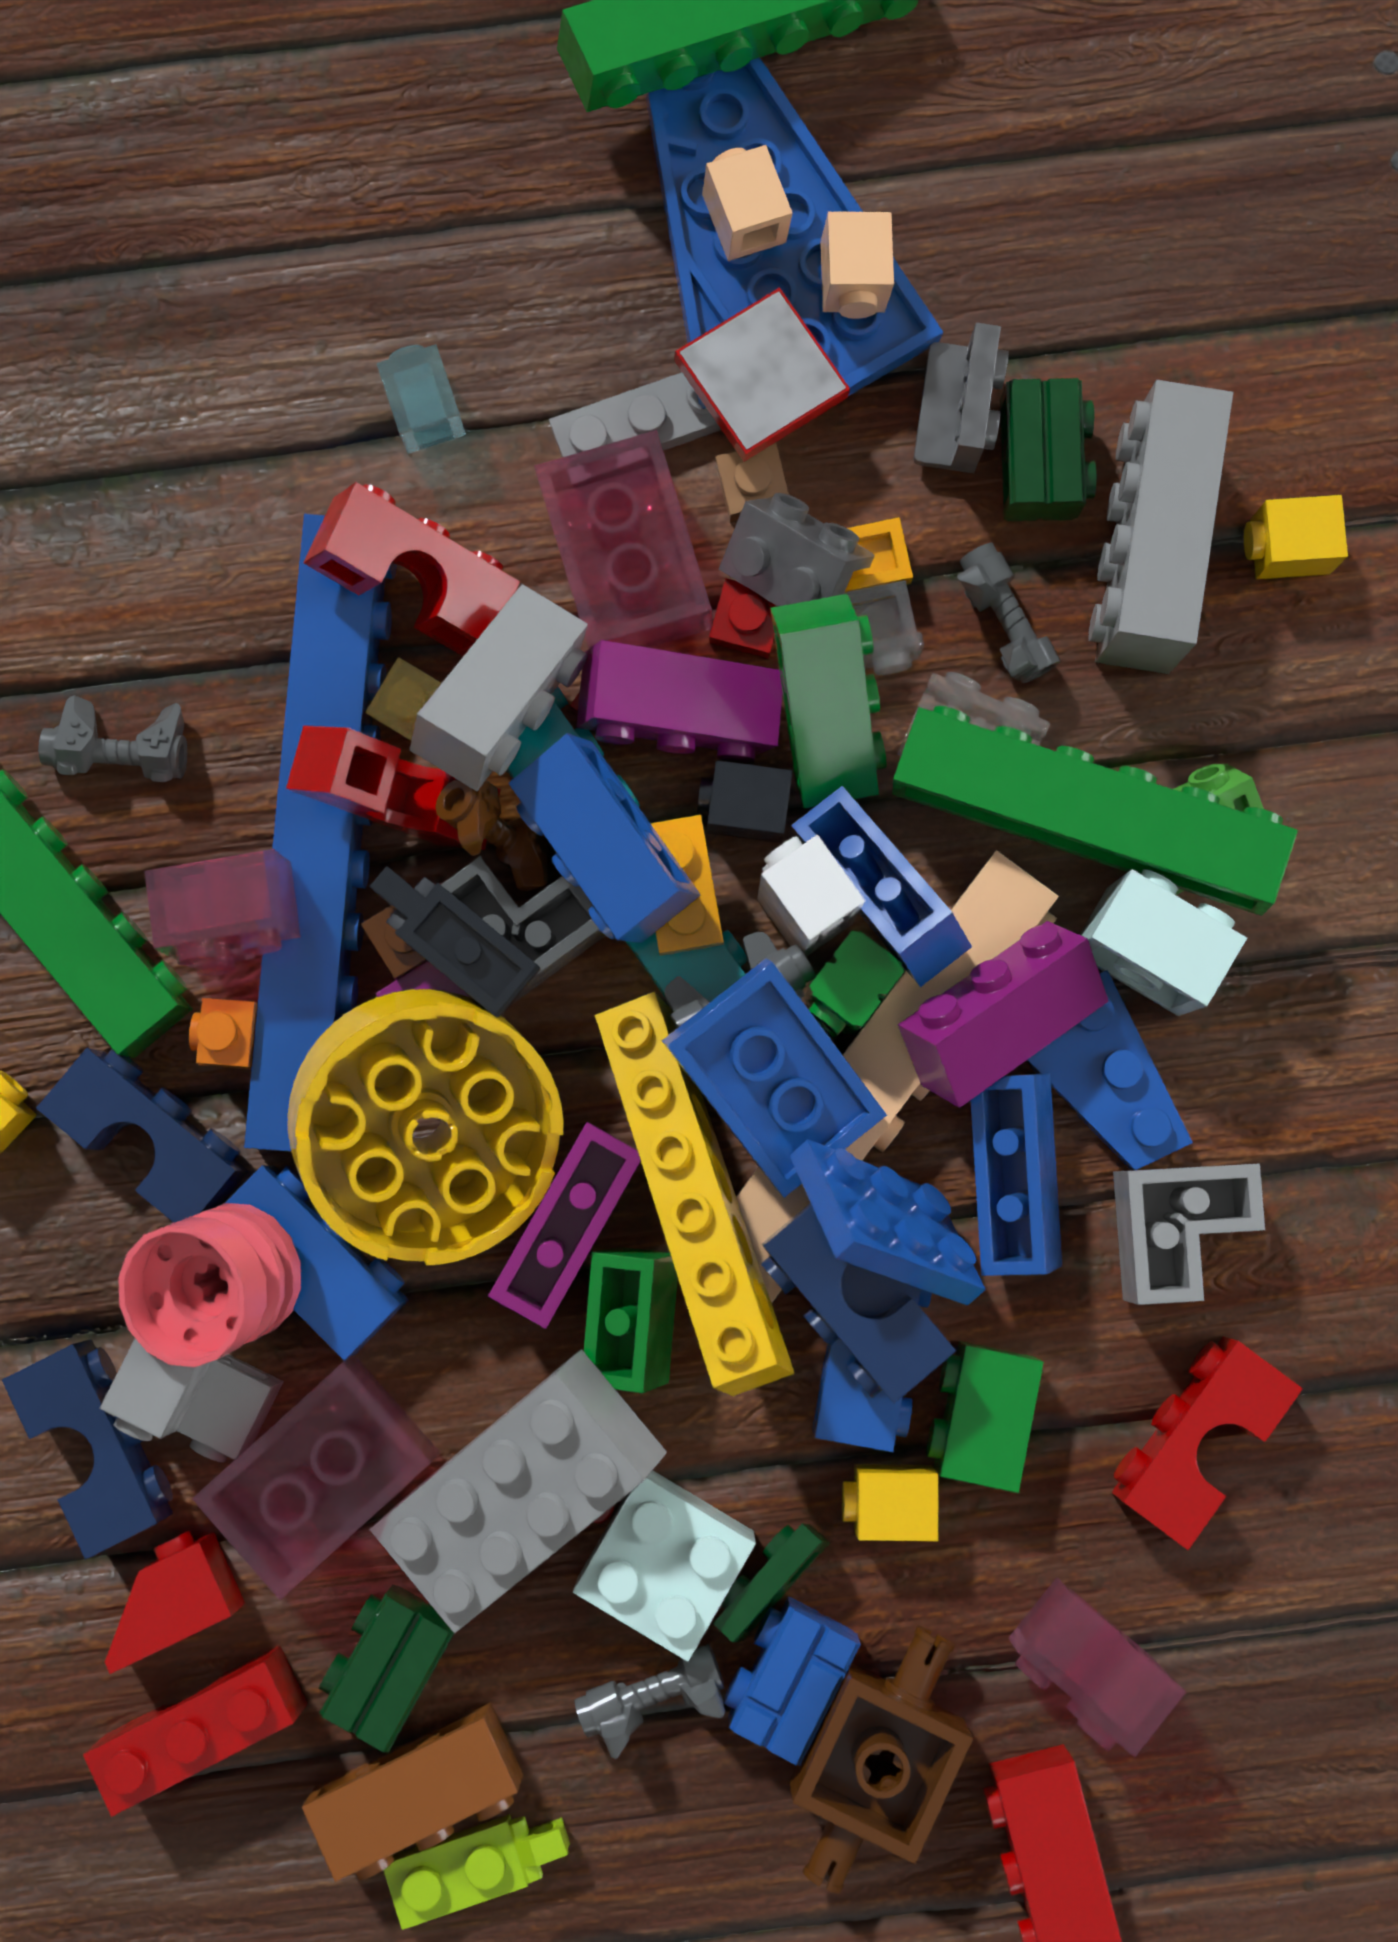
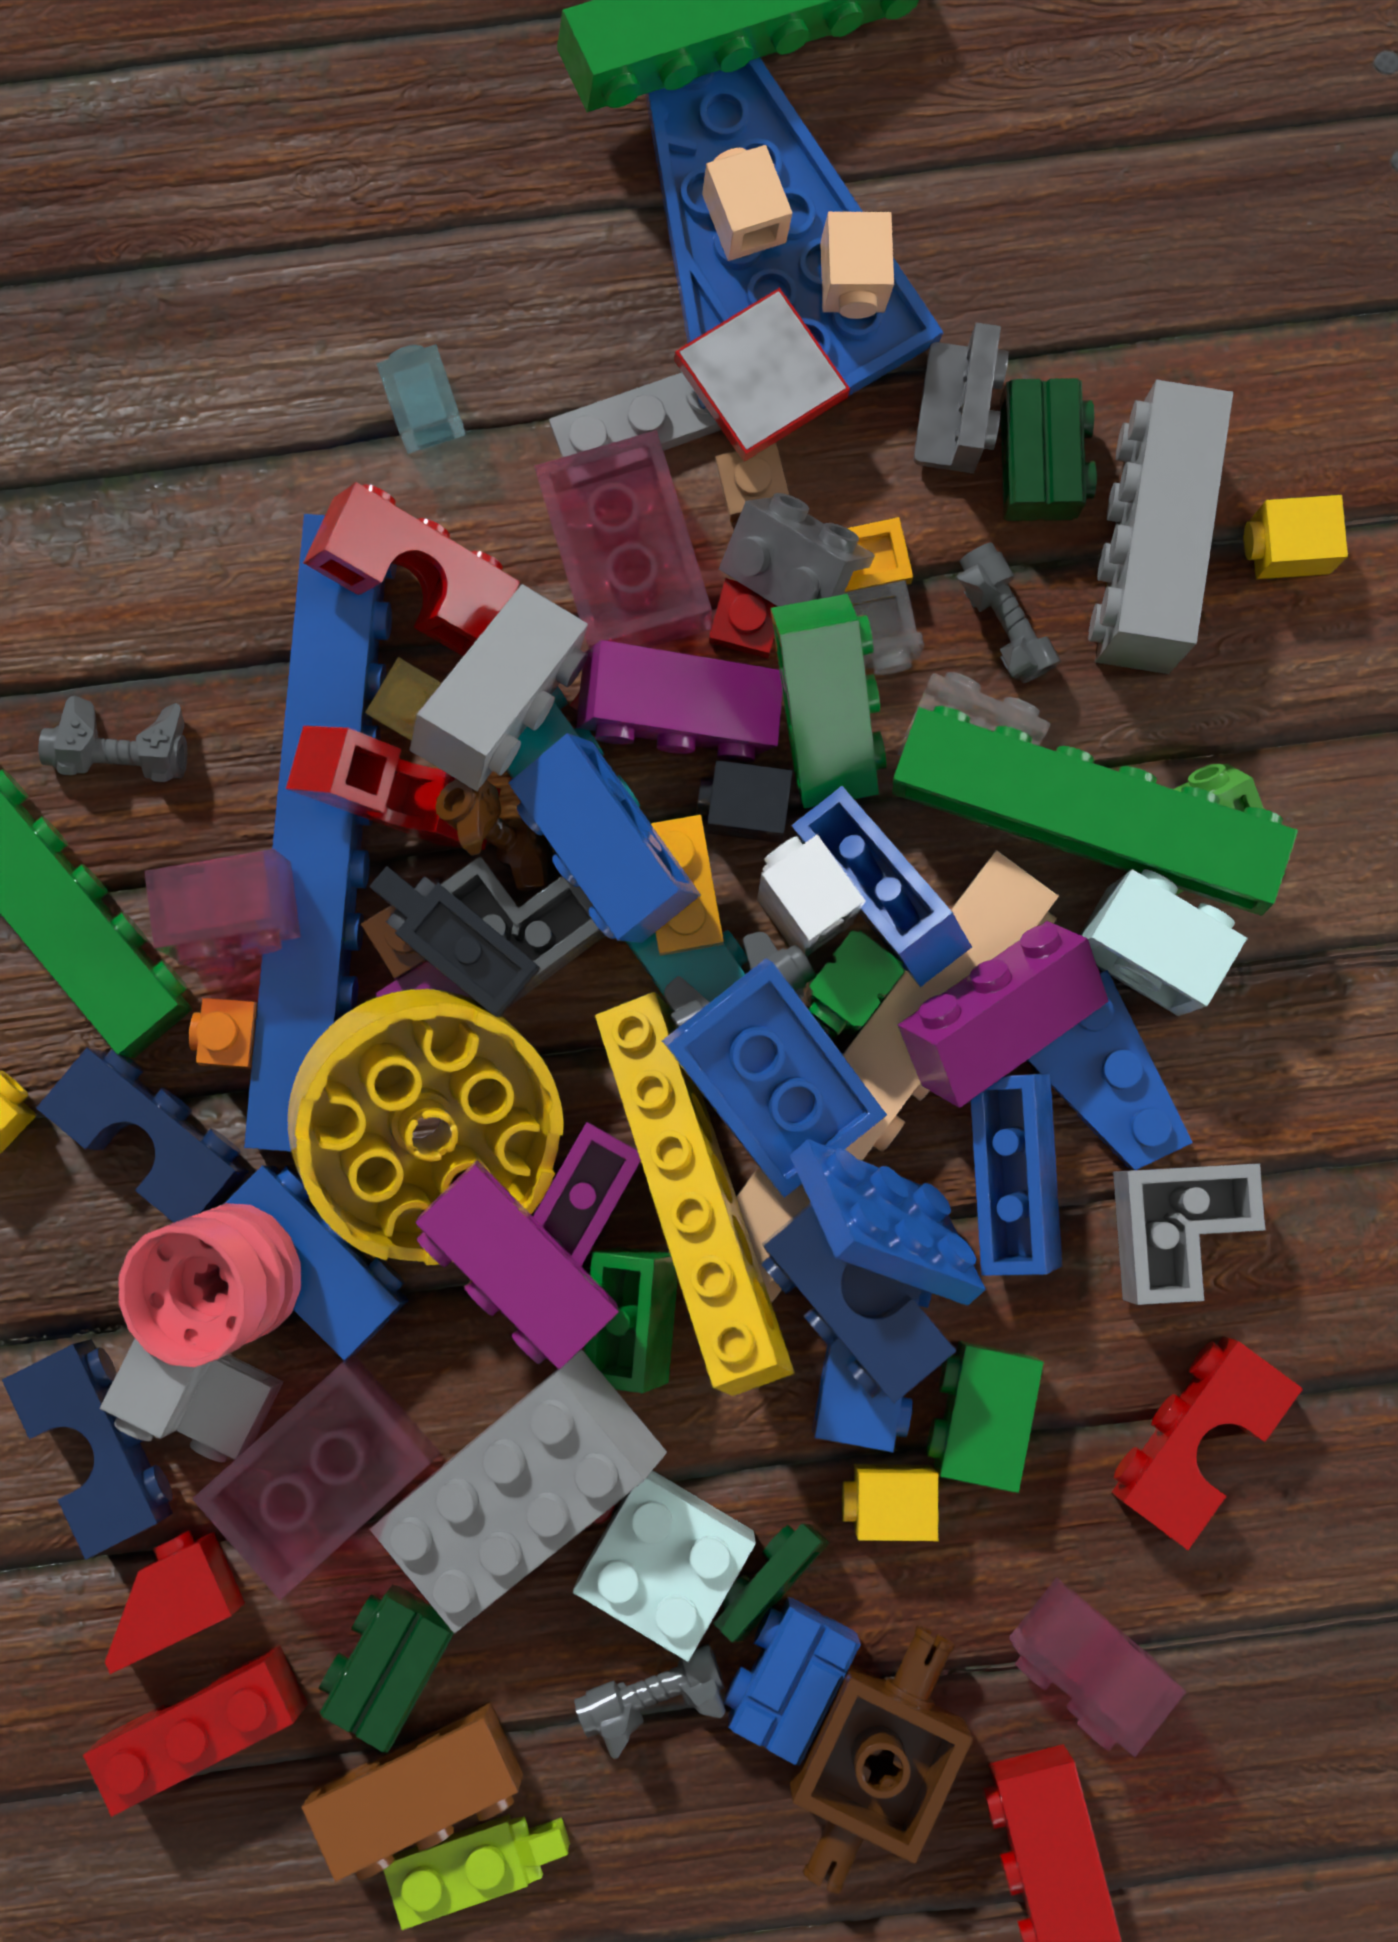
none -> magenta brick [415,1160,619,1370]

